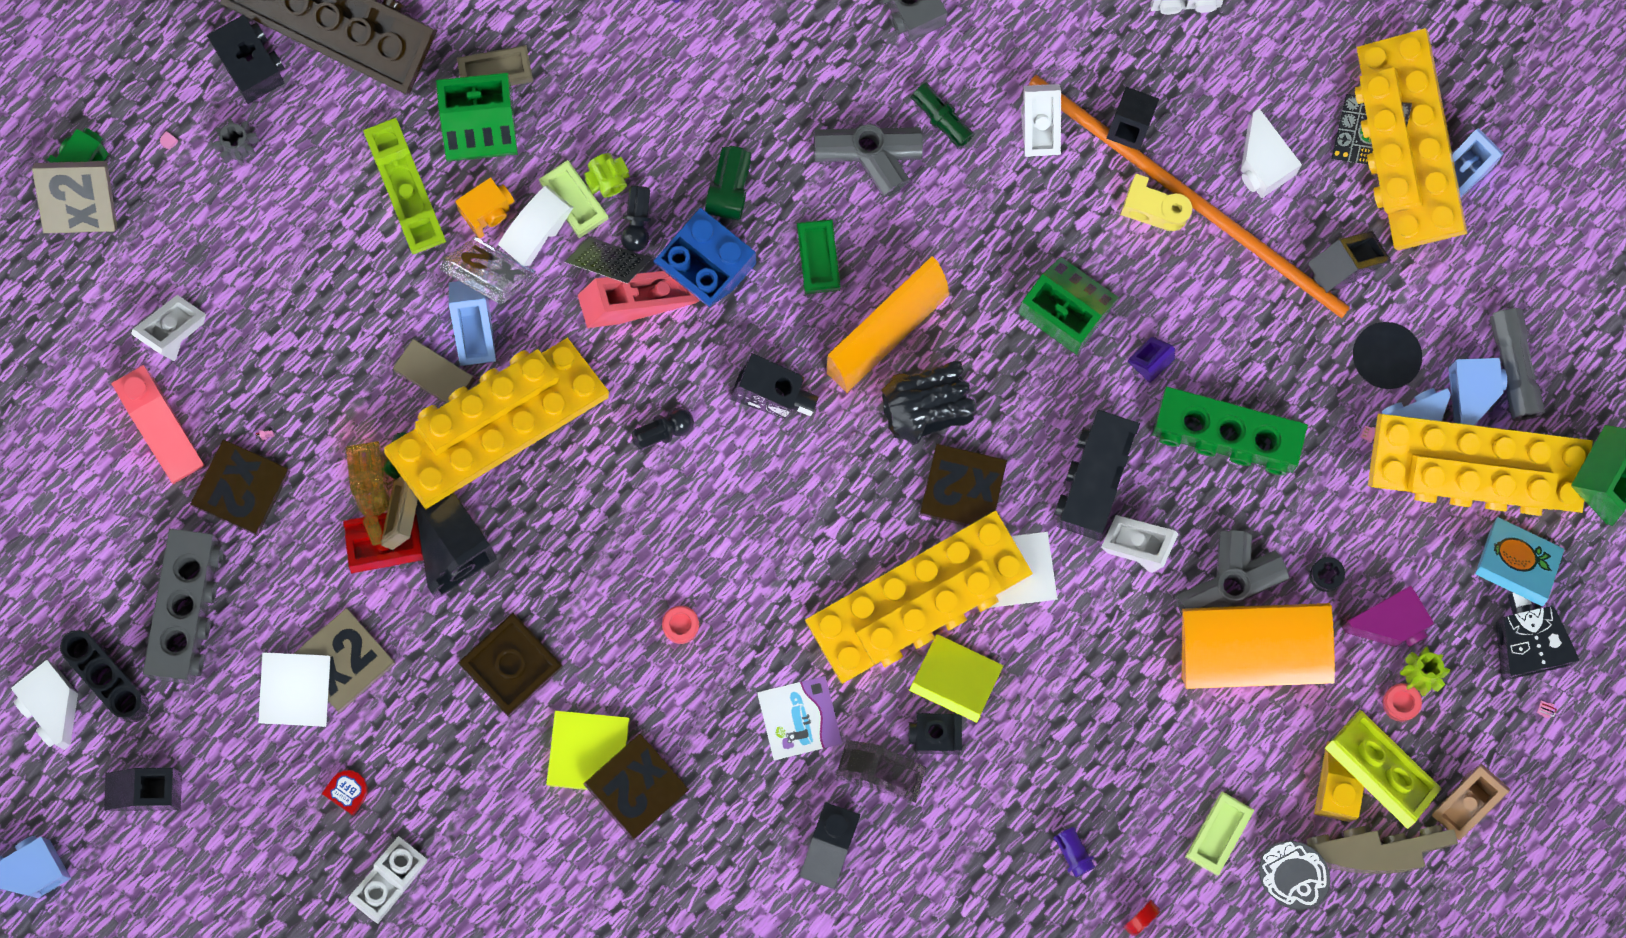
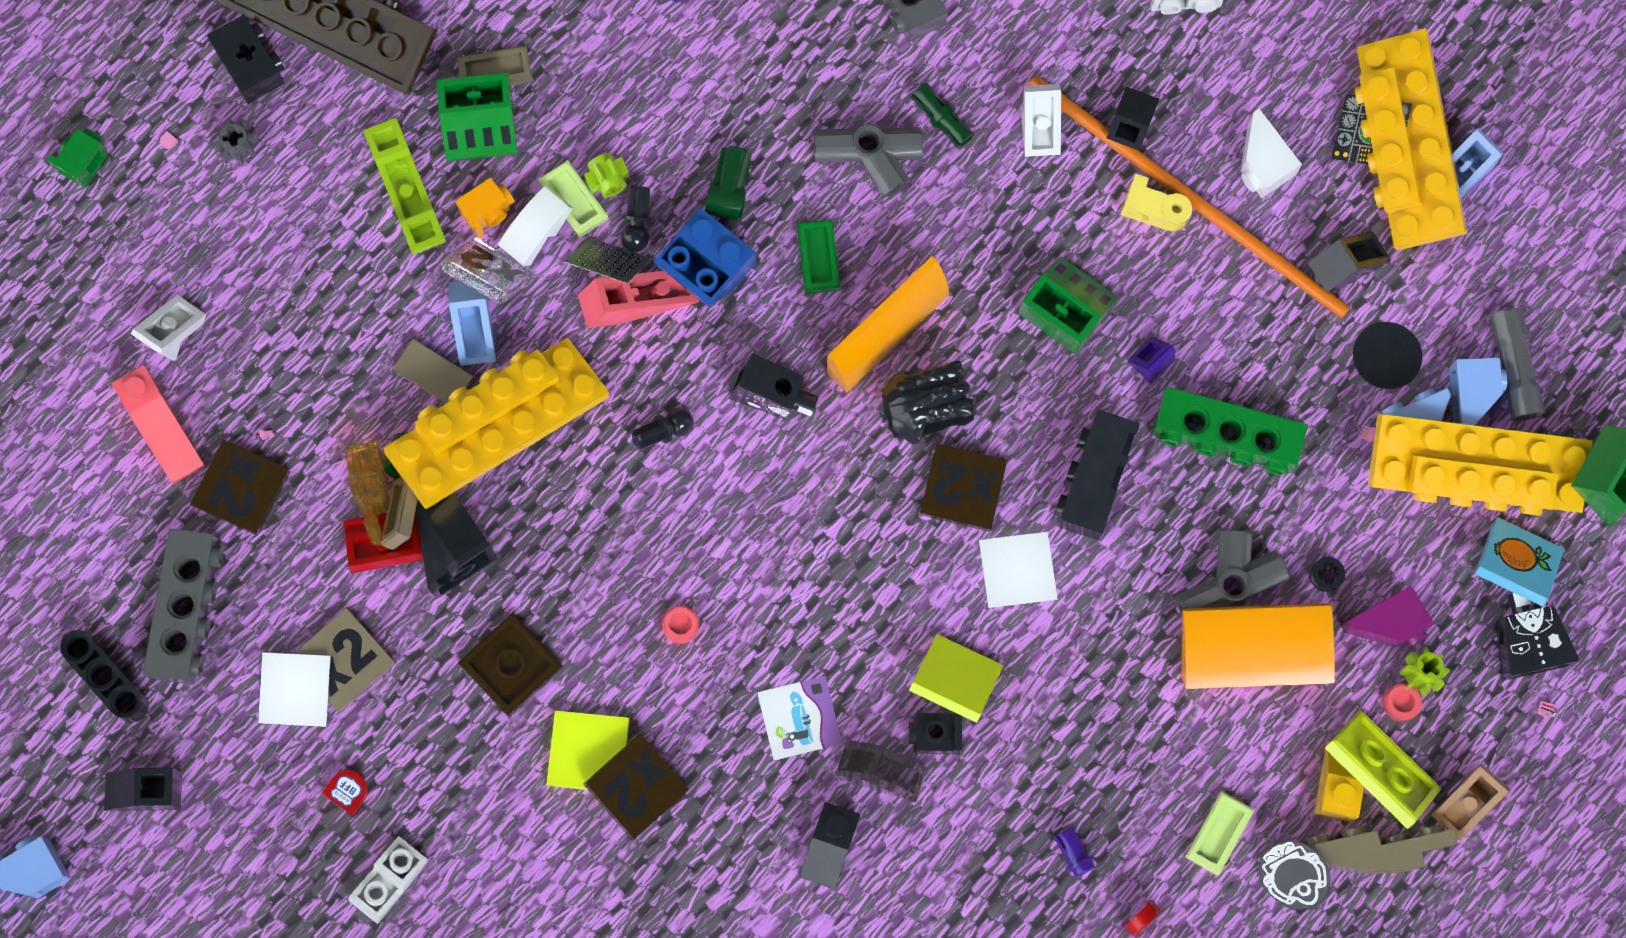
white slope [11,660,78,750] -> none
tile [32,161,117,233] -> none
yellow plate [805,511,1033,685] -> none
white slope [1101,515,1178,573] -> none

